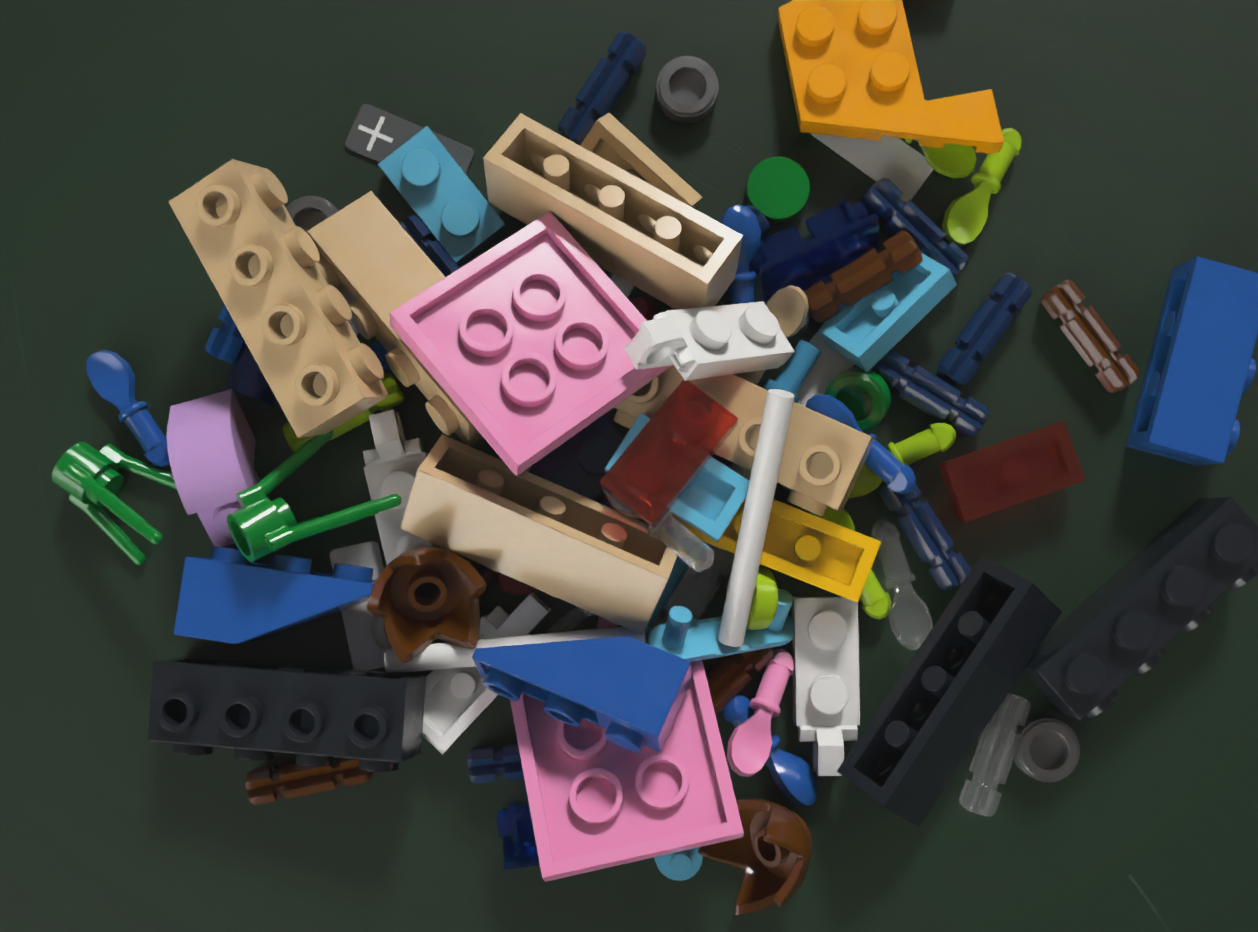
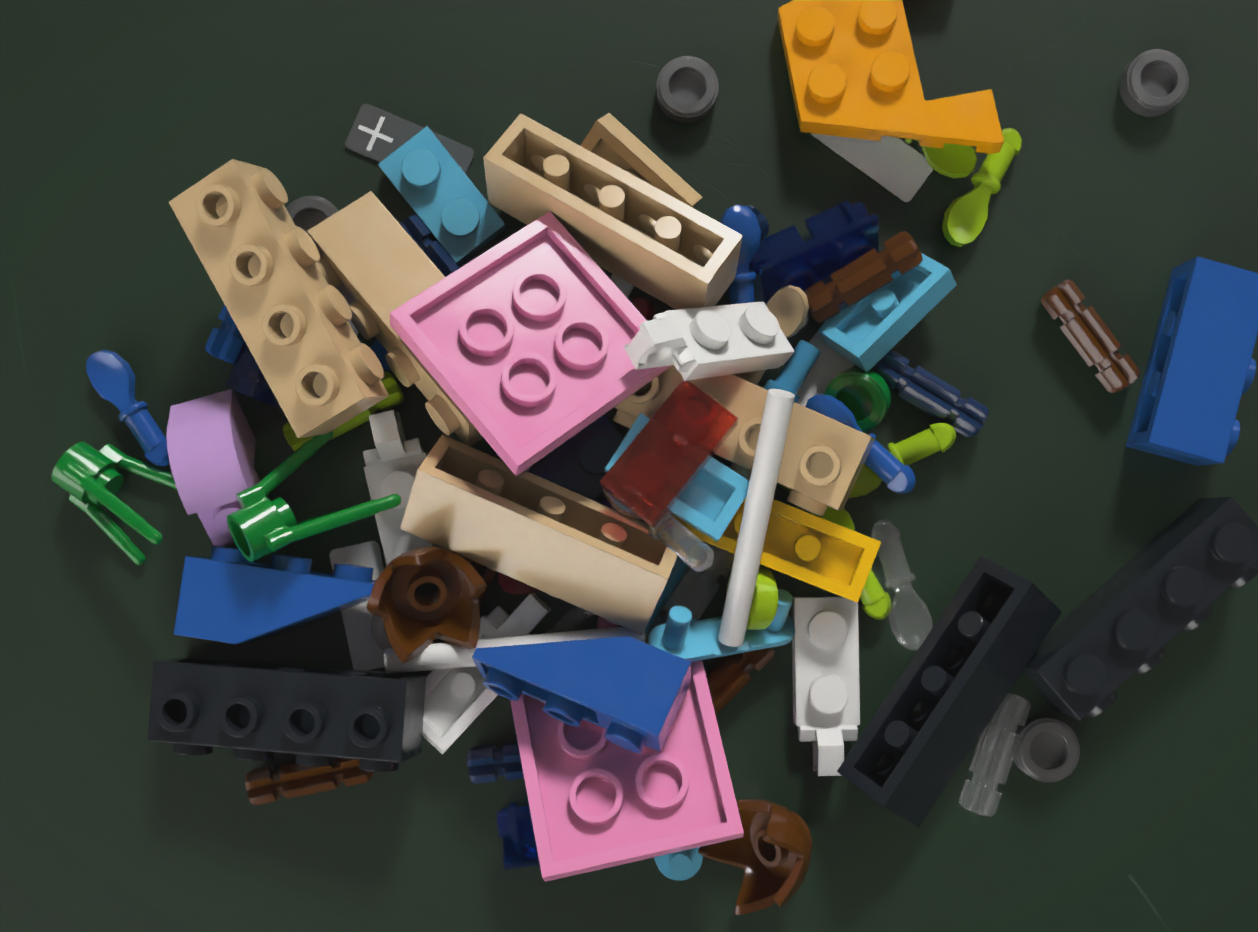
dark blue axle [558,31,646,145] -> none
blue piece [722,694,818,807] -> none
bright pink piece [727,649,794,777] -> none
green tile [745,157,810,223] -> none
dark blue axle [861,178,969,278] -> none
dark blue axle [879,483,971,590] -> none
dark blue axle [937,273,1032,387] -> none
clear red plate [938,421,1086,523] -> none
none -> flat silver tile [1119,49,1189,117]

